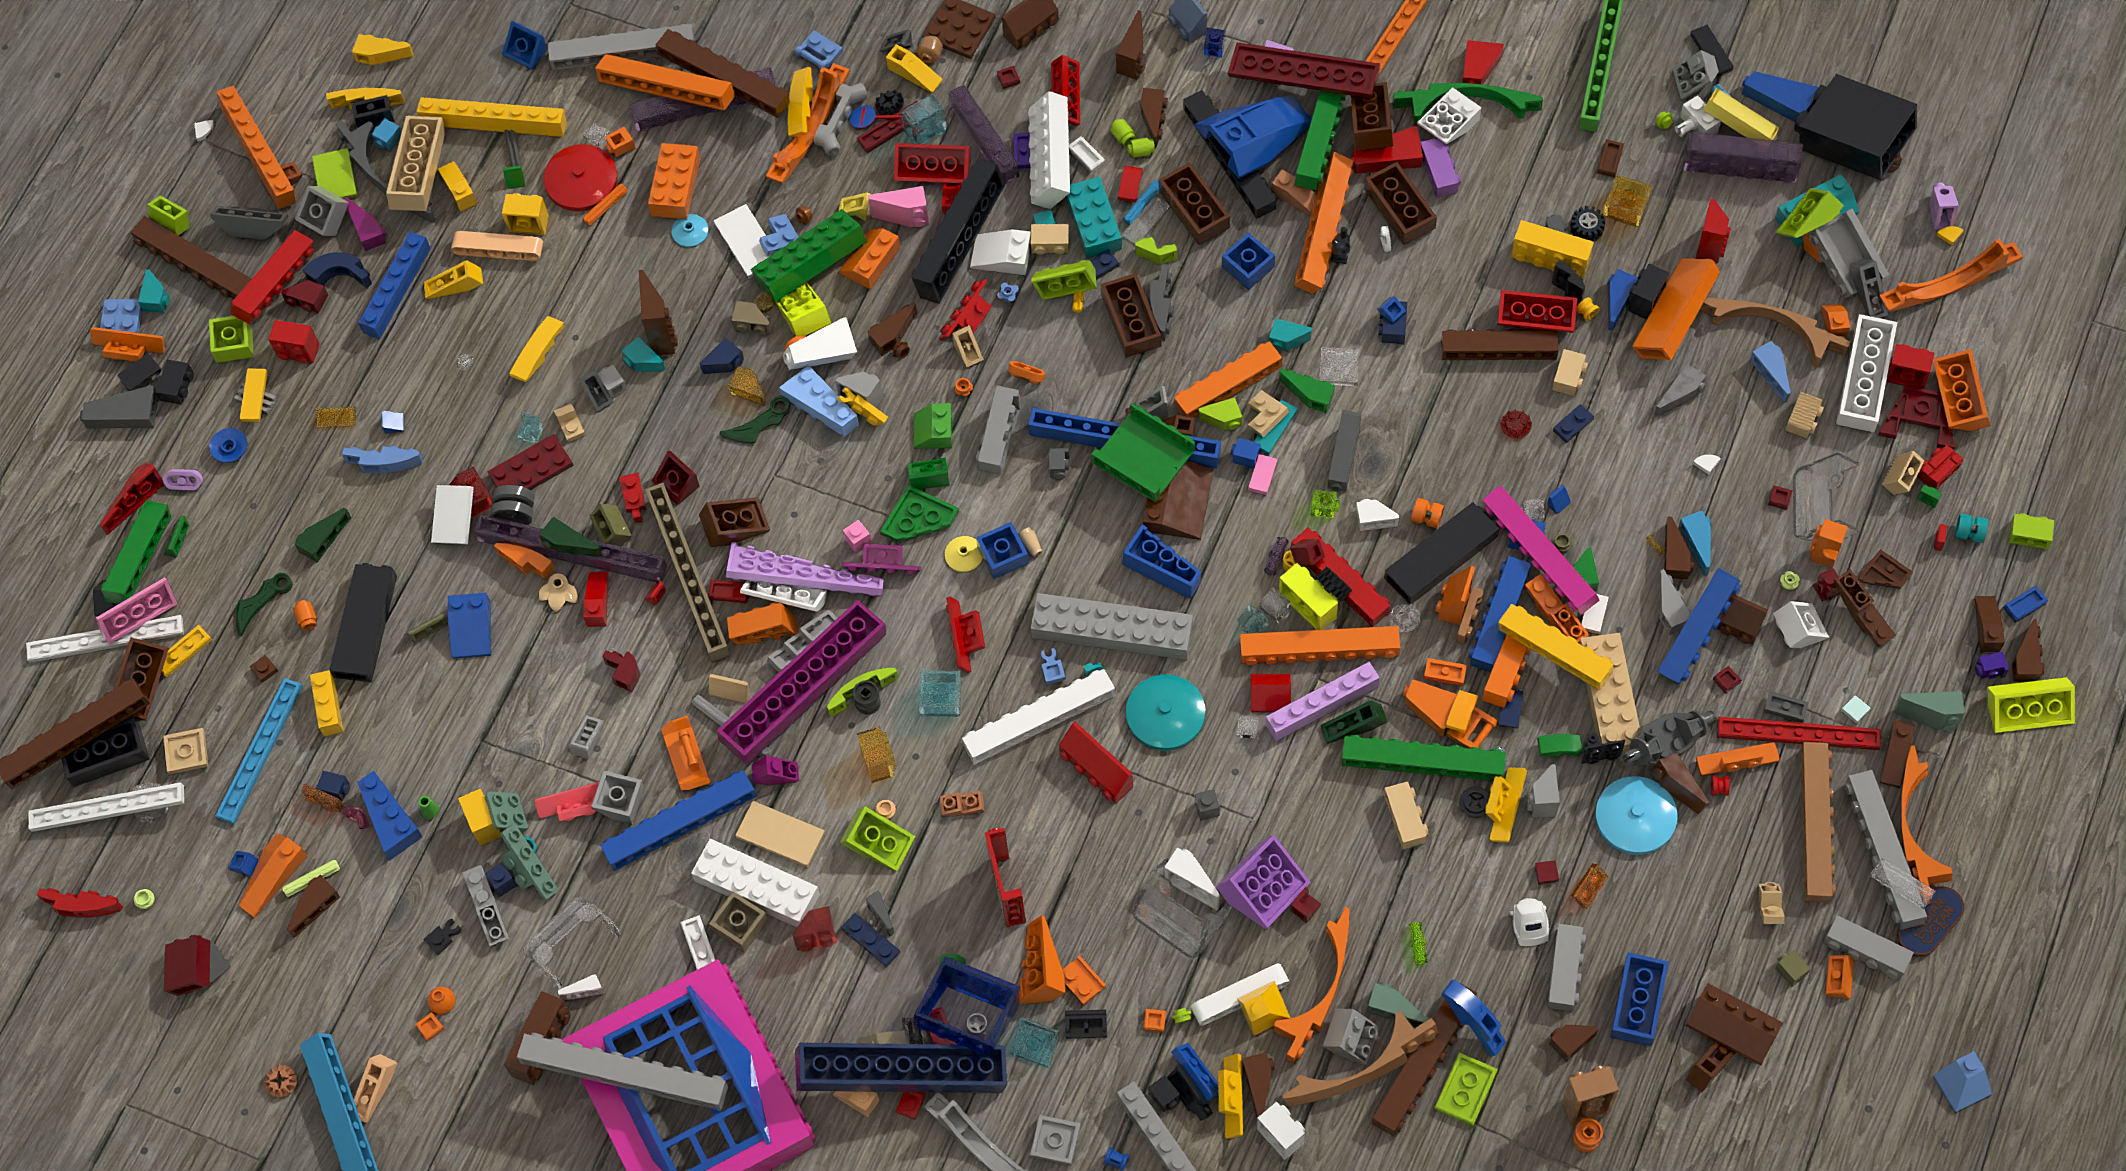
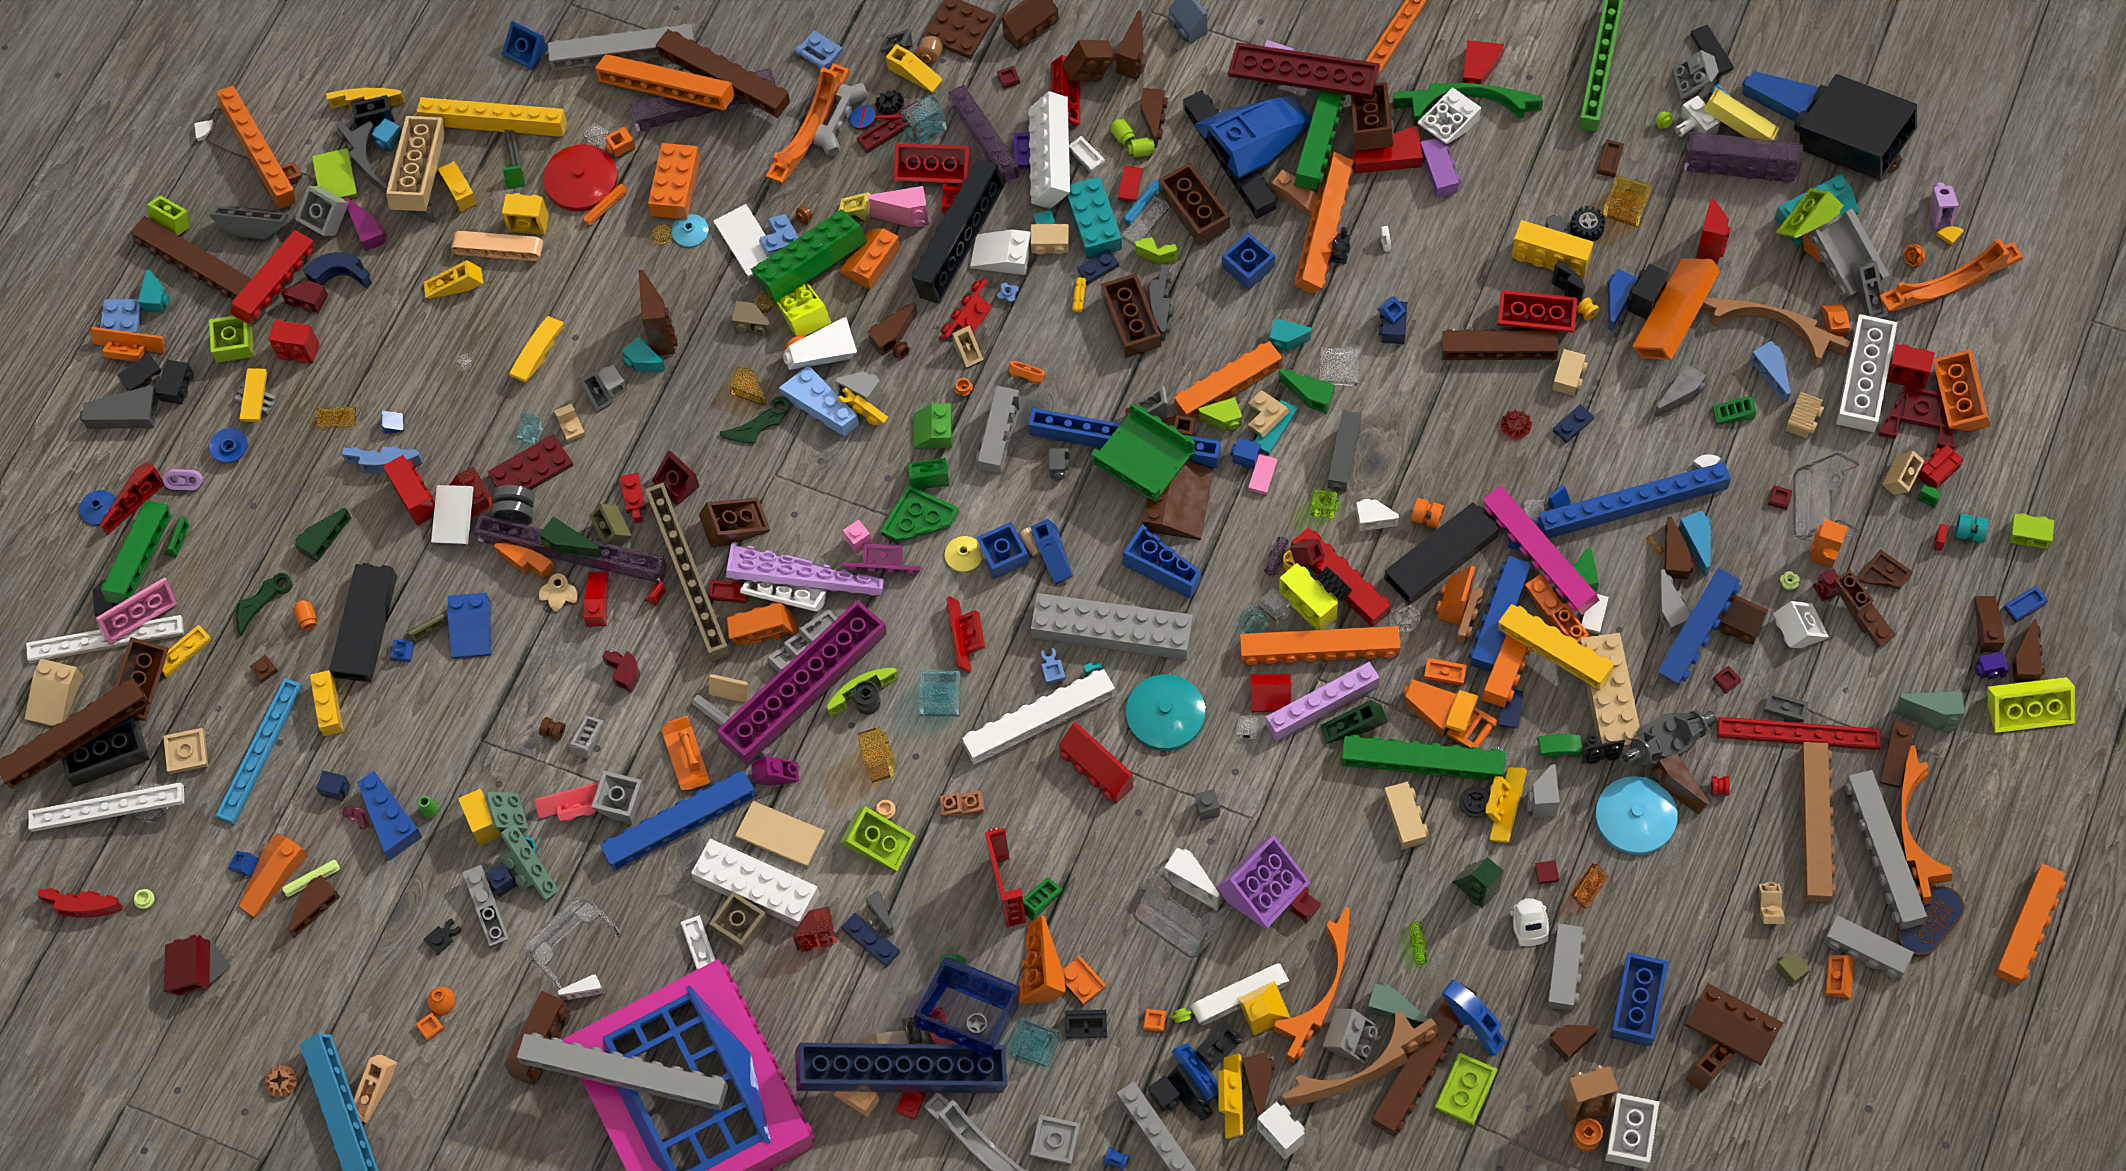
clear orange plate [301,784,344,813] -> none
yellow slope [352,34,414,65] -> none
blue brick [358,232,431,339] -> none
dark blue slope [699,338,744,374] -> none
yellow slope [788,67,813,138] -> none
lime slope [1031,260,1097,300] -> none
clear blue brick [1204,28,1225,57] -> none
reddish brown brick [1364,162,1437,245] -> none
olive plate [1552,533,1572,552] -> none
orange bracket [1696,742,1780,776] -> none
light aqua tile [1841,695,1871,724] -> none
clear tile [1870,858,1936,909] -> none
medium blue slope [1933,1052,1992,1113] -> none
none -> tan slope [25,659,83,727]
none -> blue dish [79,490,116,526]
none -> red brick [383,455,435,526]
none -> blue tile [390,639,414,662]
none -> reddish brown wheel [539,717,565,742]
none -> clear yellow tile [652,224,672,244]
none -> green slope [1023,877,1063,920]
none -> blue slope [1031,519,1073,584]
none -> reddish brown brick [1062,40,1116,81]
none -> black hinge [1196,1020,1241,1070]
none -> dark green wedge [1452,857,1503,908]
none -> blue brick [1538,462,1731,539]
none -> white brick [1605,1093,1659,1169]
none -> green slope [1712,396,1756,424]
none -> orange plate [1904,244,1925,267]
none -> orange brick [1994,863,2066,986]

